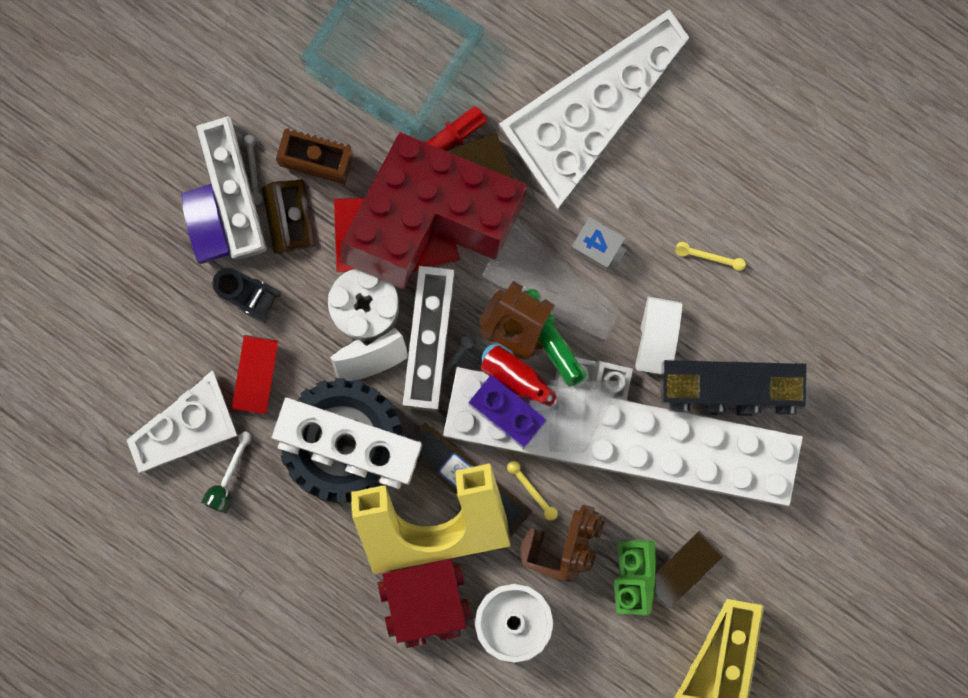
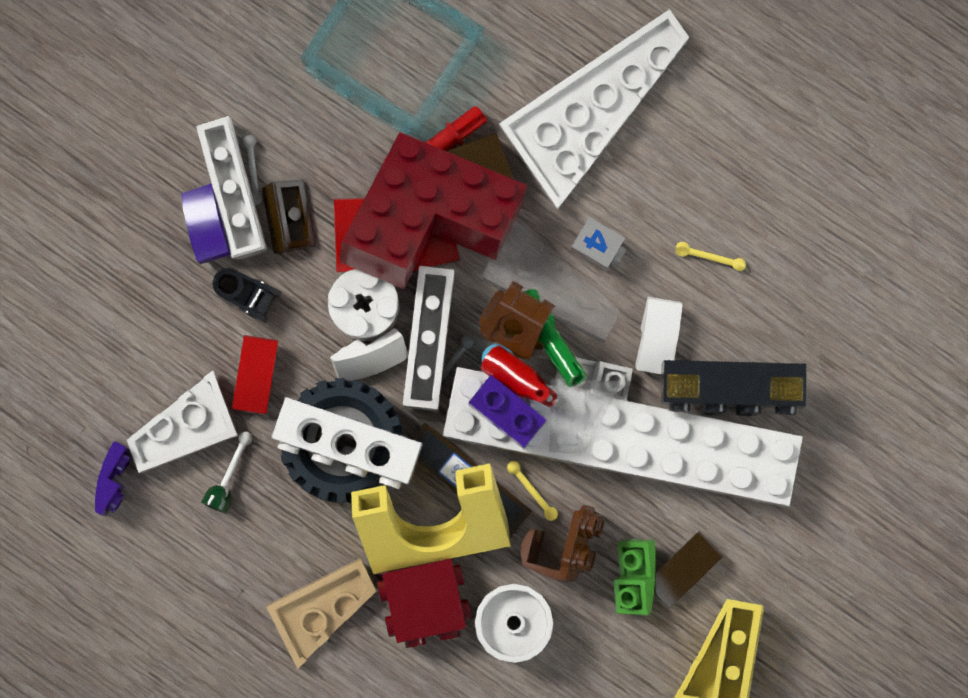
reddish brown brick [276,127,354,184] -> none
none -> dark purple slope [95,441,131,516]
none -> tan wing [266,558,377,669]

